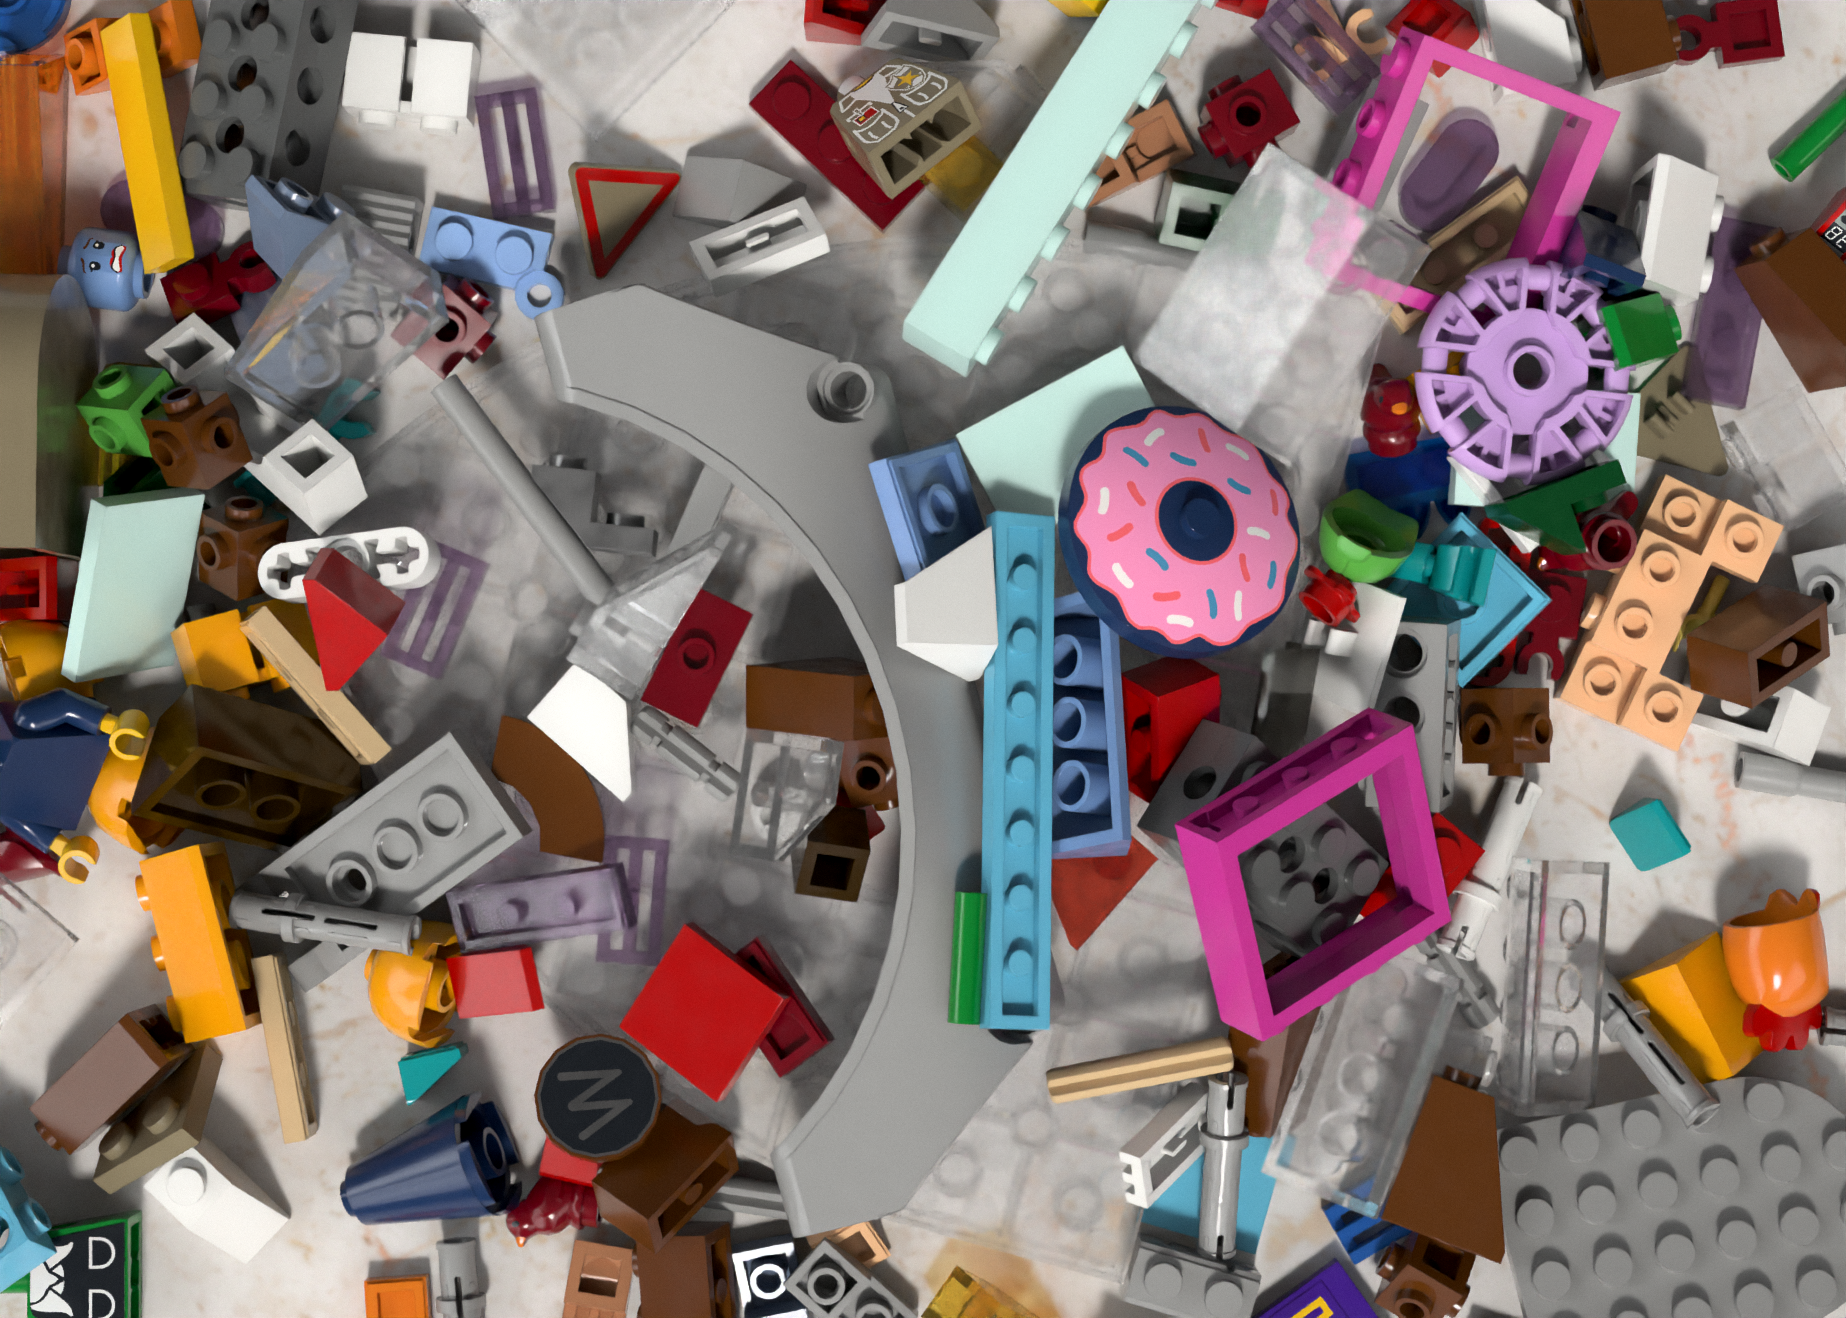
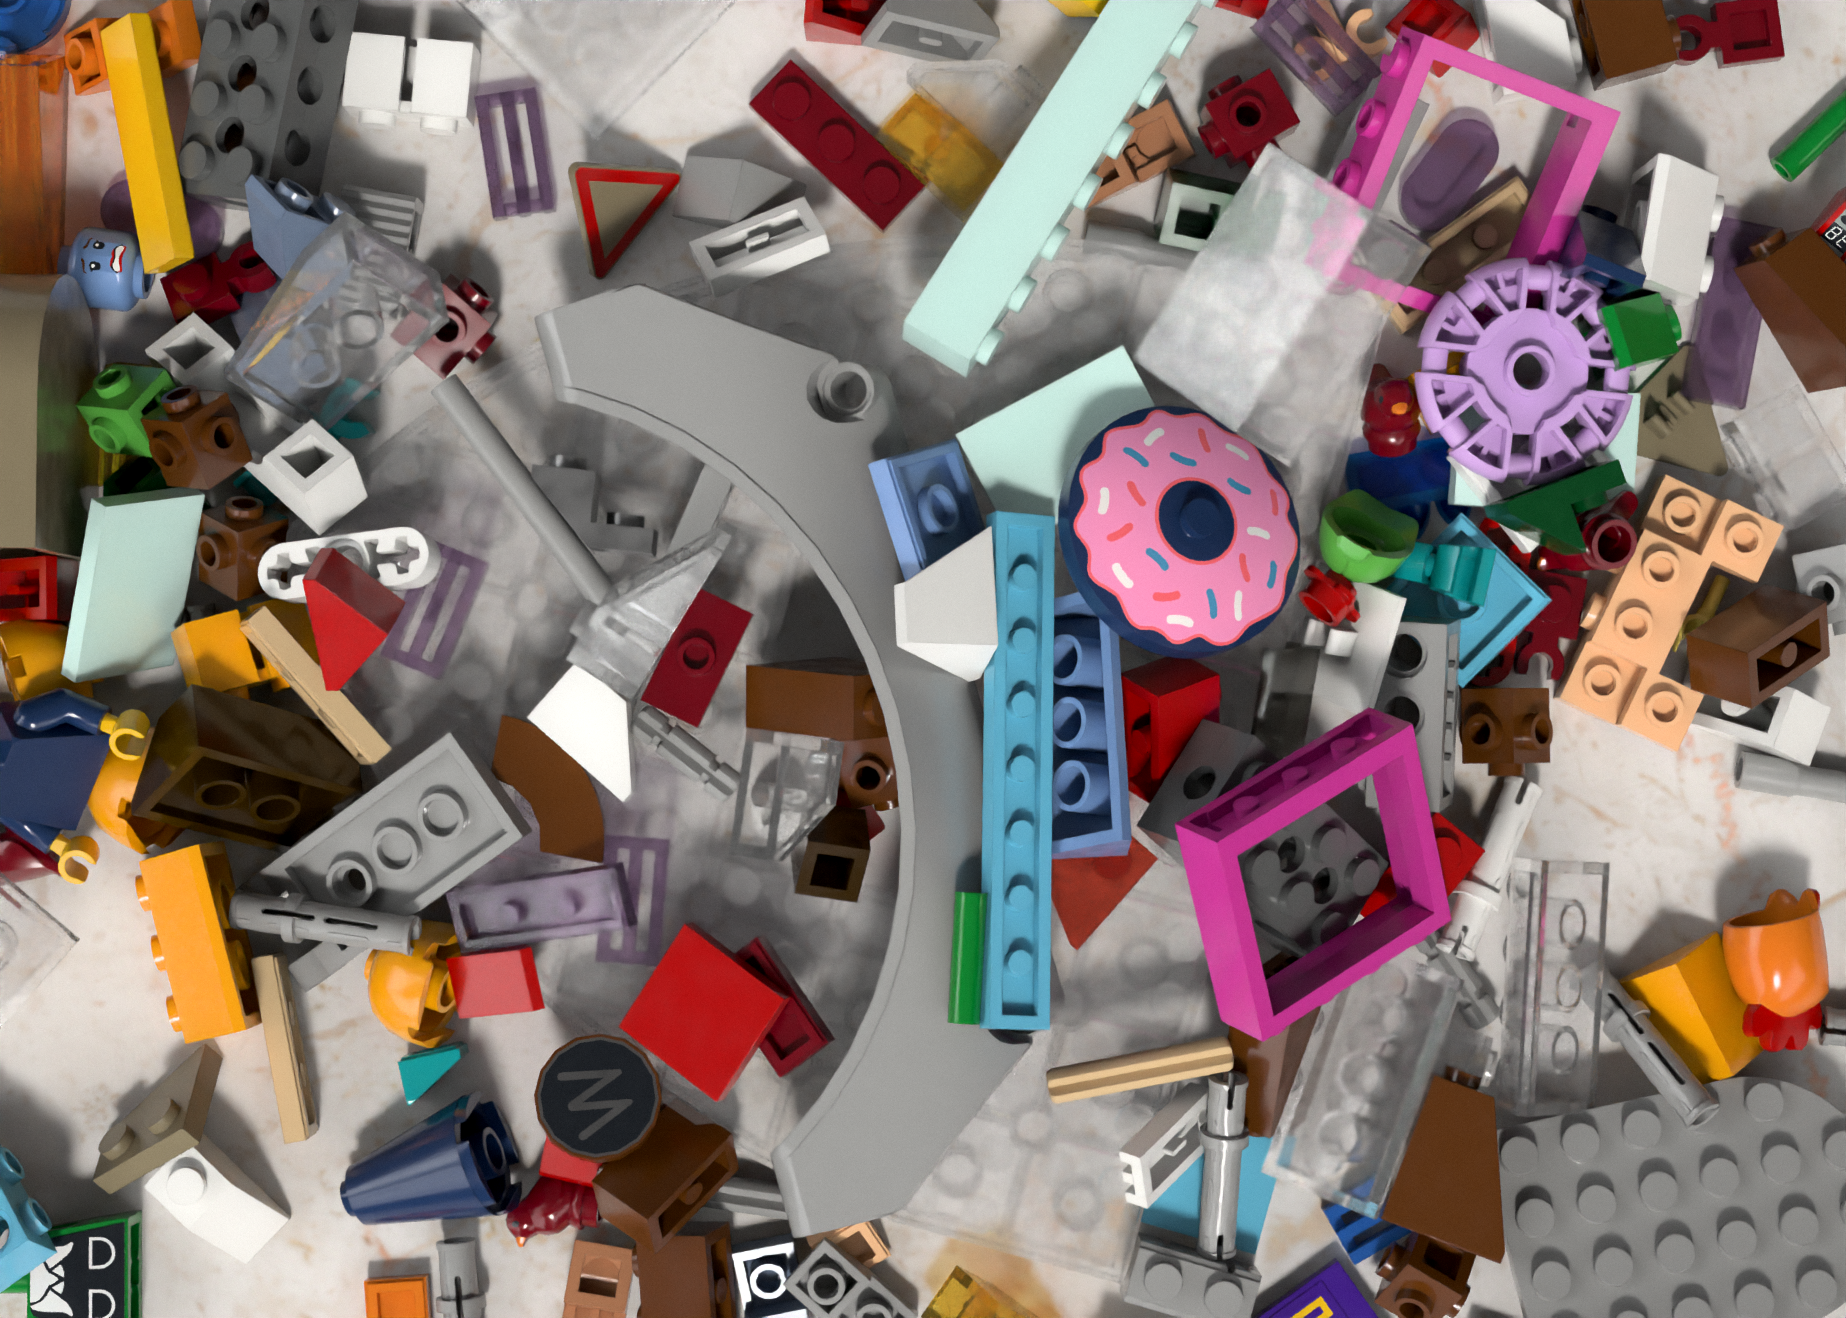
slope [28,1004,196,1155] -> none
light blue hinge [418,206,565,320] -> none
dark tan torso [830,58,983,199] -> none
teal slope [1609,798,1692,871] -> none

